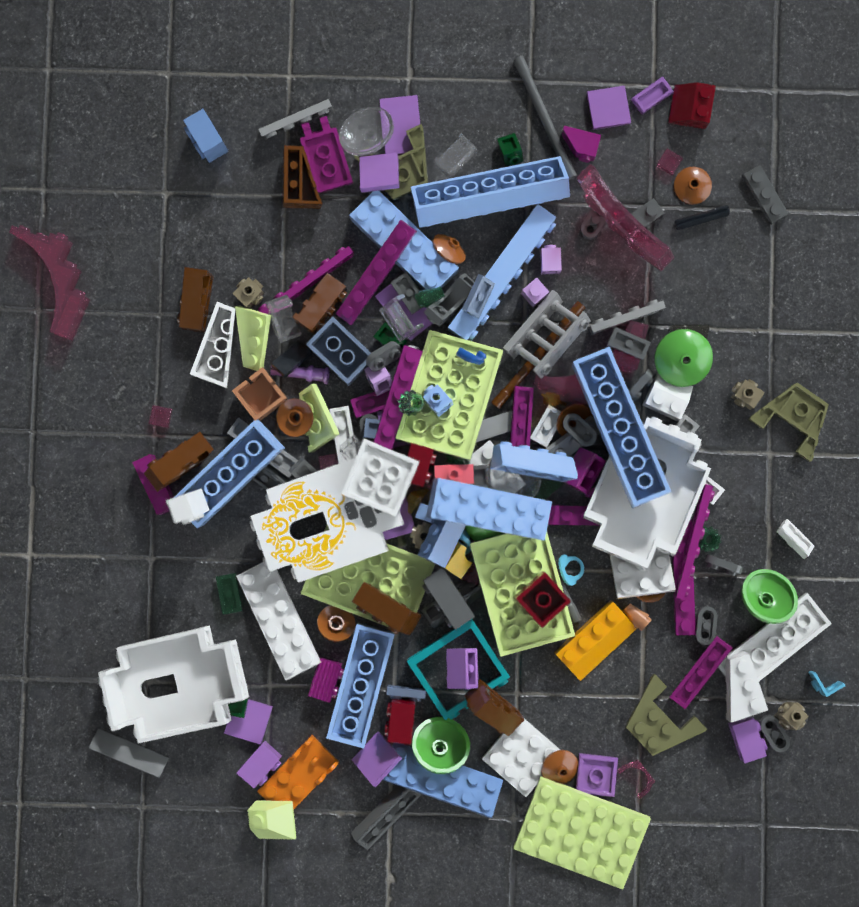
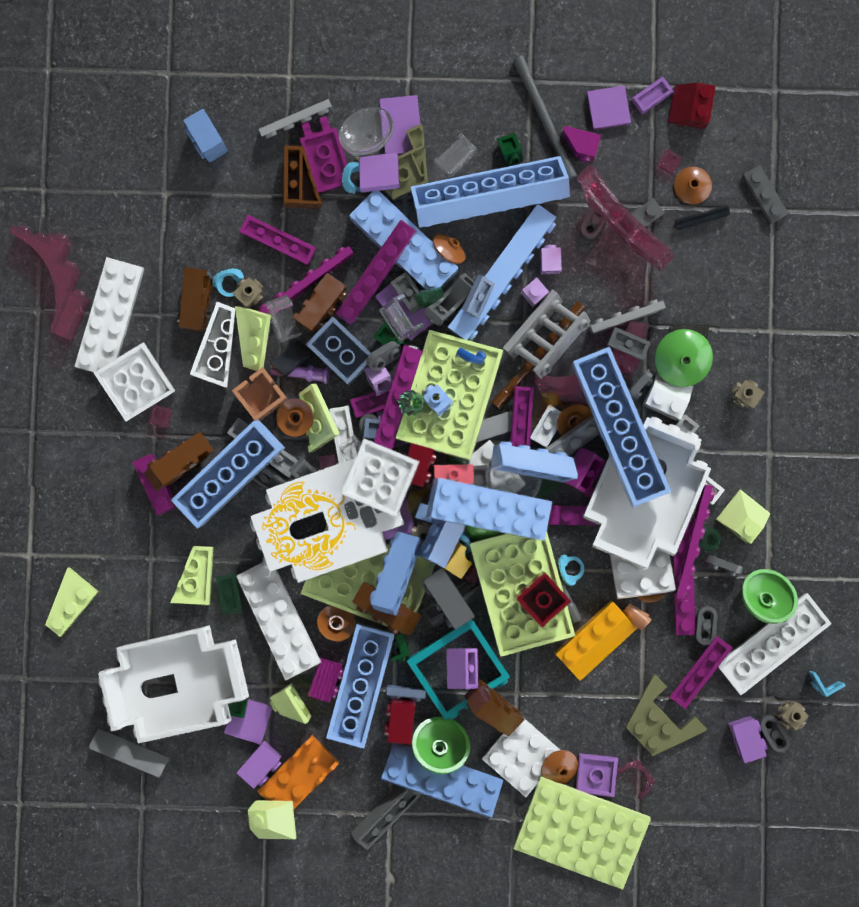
white wedge [166,489,209,525] -> none
medium lavender tile [352,732,402,787] -> none
dark grey plate [563,414,597,447] -> none
white wedge [725,651,768,722] -> none
olive wing [748,383,829,462] -> none
white plate [777,519,814,559] -> none
none -> yellowish green wing [45,567,99,637]
none -> white plate [75,257,144,372]
none -> white plate [94,342,175,421]
none -> yellowish green wing [170,546,214,605]
none -> medium azure piece [212,269,244,297]
none -> magenta plate [239,215,316,266]
none -> yellowish green slope [270,683,312,724]
none -> medium azure piece [342,162,361,194]
none -> medium blue brick [370,531,422,616]
none -> dark green bracket [391,633,411,663]
none -> yellowish green slope [716,490,770,544]

